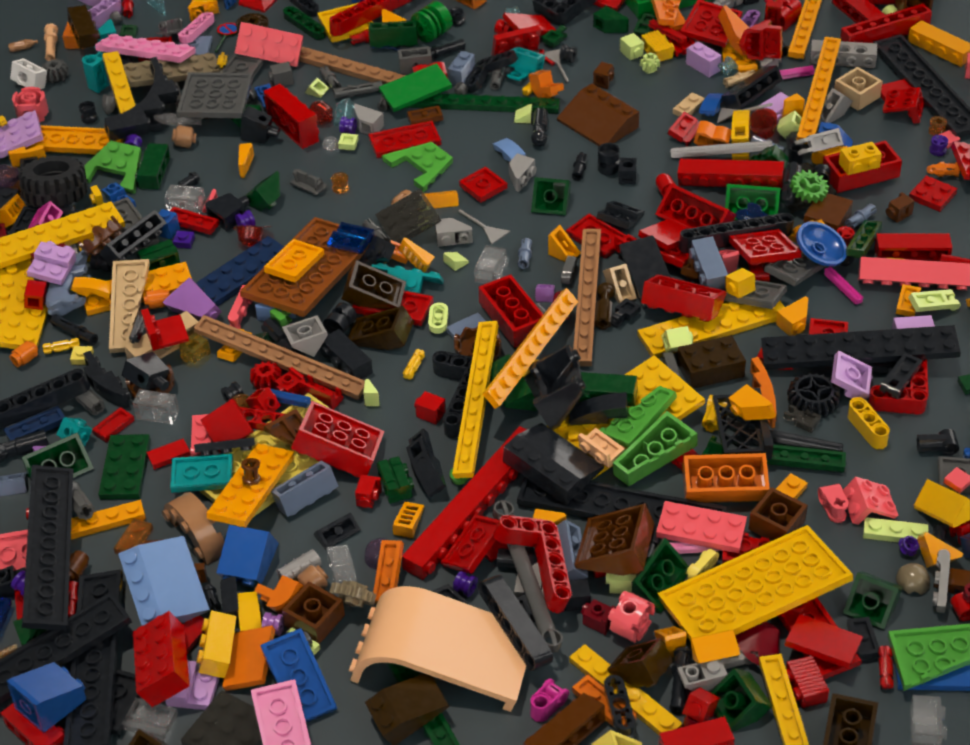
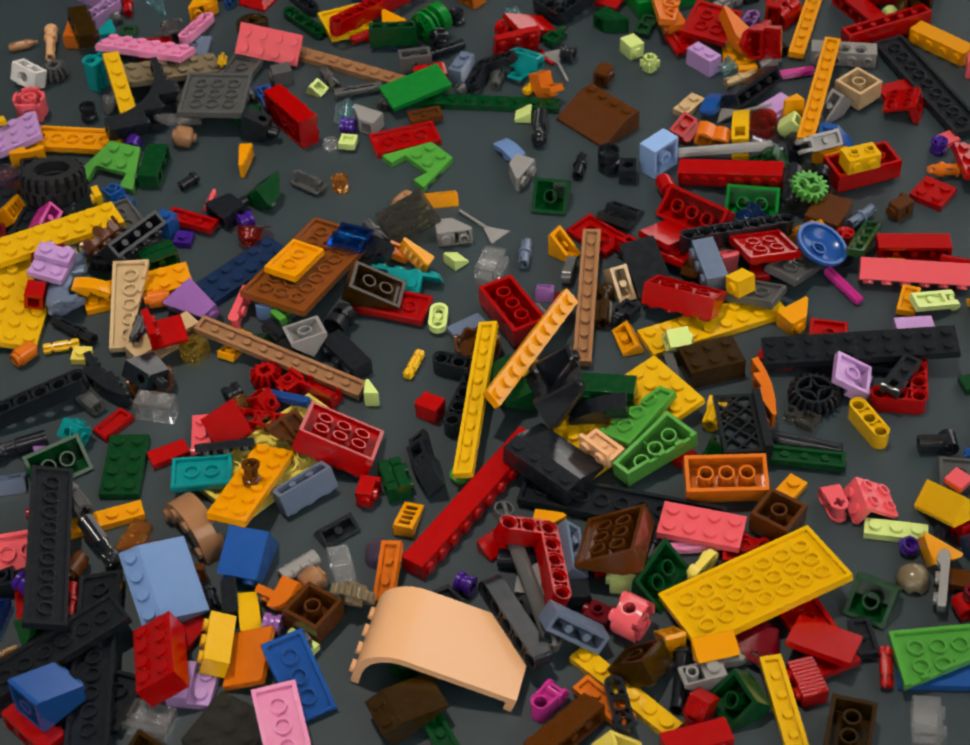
dark blue plate [4,406,65,441] -> none
clear brick [164,185,206,214] -> none
piece [215,23,237,52] -> none
clear red head [309,100,333,125] -> none
dark brown slope [348,306,414,350] -> none
red tile [440,514,499,574] -> none
red plate [459,166,508,203] -> none
yellow brick [641,30,675,62] -> none
red axle [648,19,687,44] -> none
light orange slope [729,384,776,421] -> none
clear orange wheel [928,116,947,136] -> none
none -> black piece [77,514,121,568]
none -> black gear [429,27,449,47]
none -> sand blue brick [538,600,610,655]
none -> light orange slope [611,320,645,357]
none -> light blue brick [639,128,679,179]

